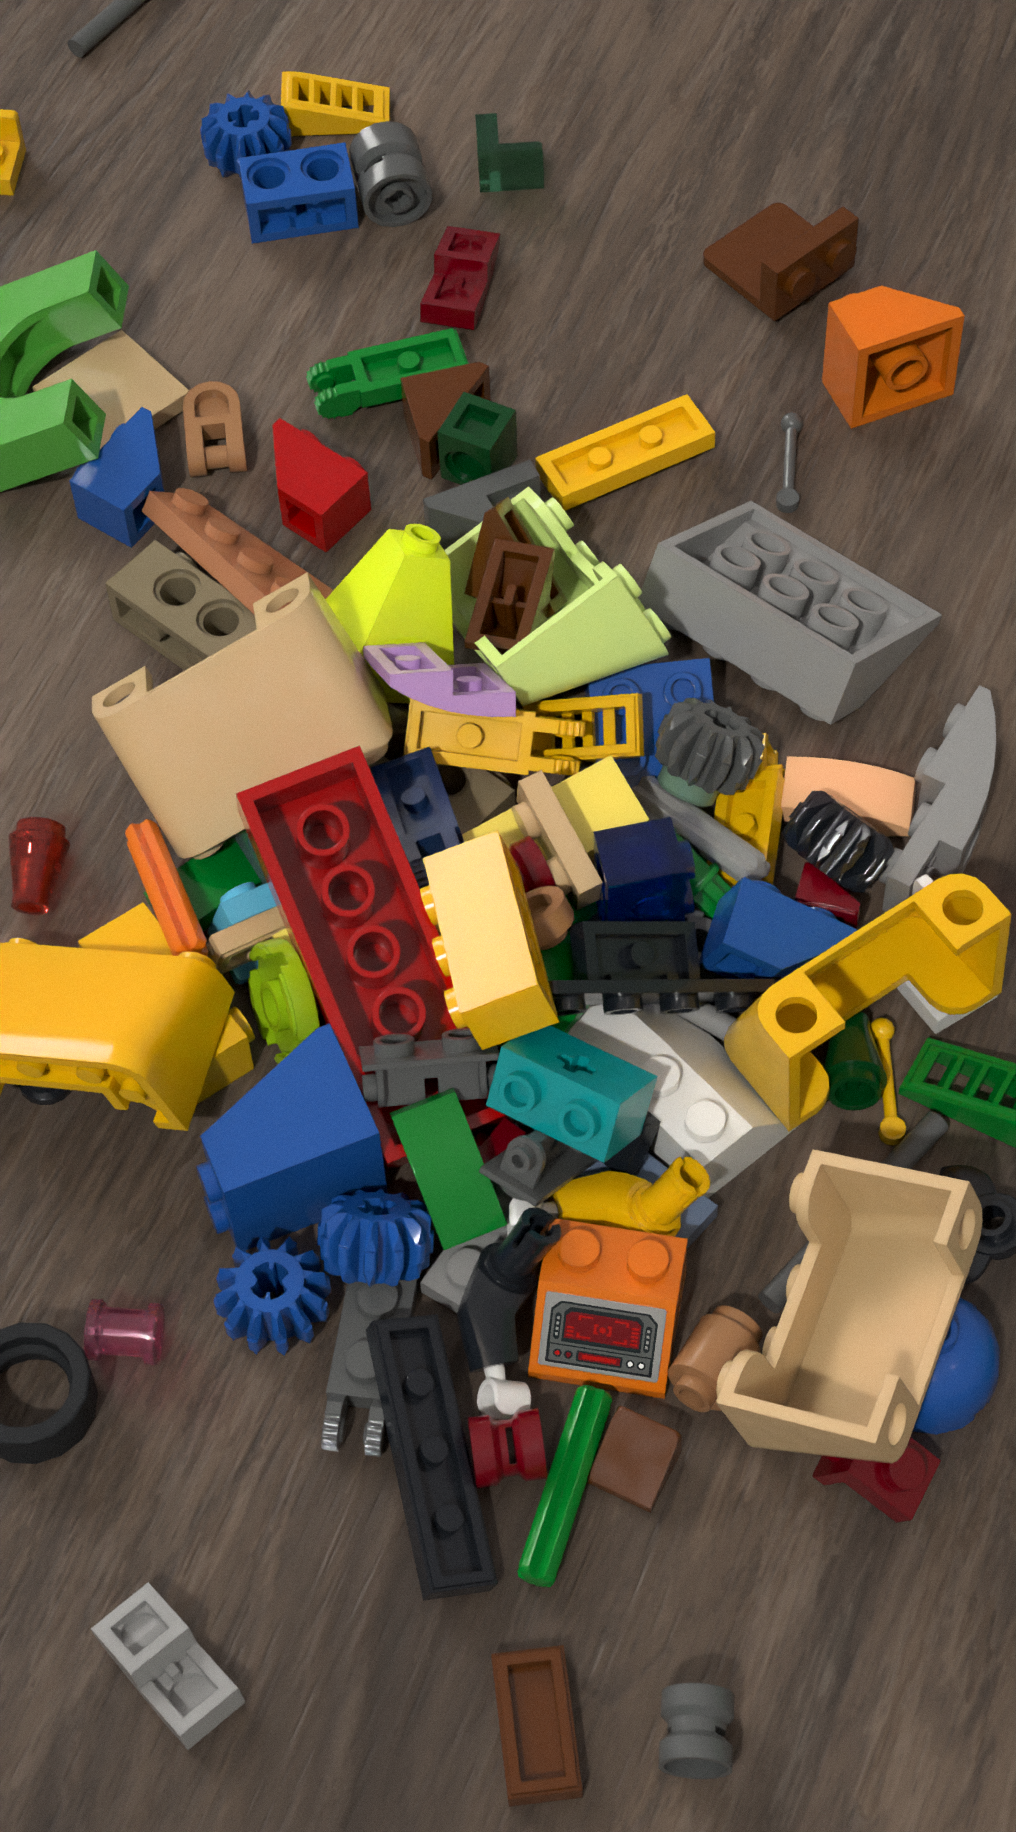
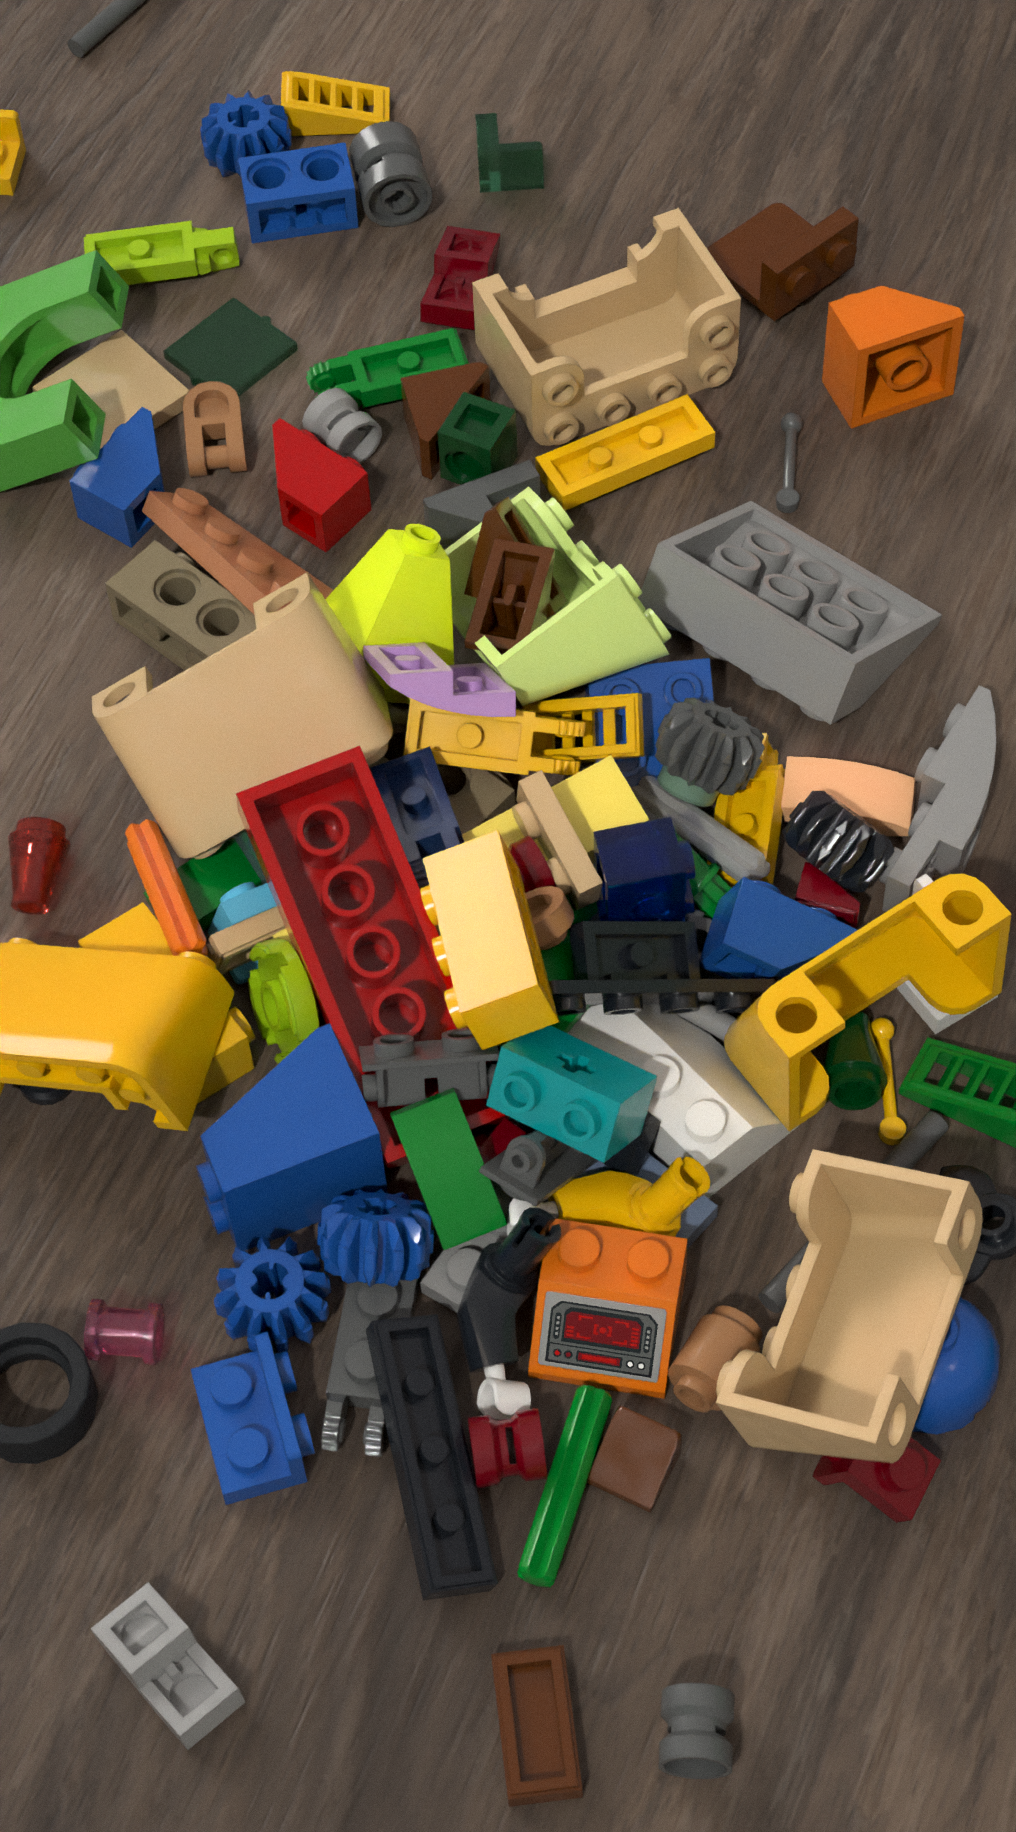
none -> lime hinge [84,220,239,285]
none -> clear green piece [163,297,298,397]
none -> blue bracket [191,1332,315,1505]
none -> light grey wheel [302,388,382,464]
none -> tan windscreen [472,208,741,446]

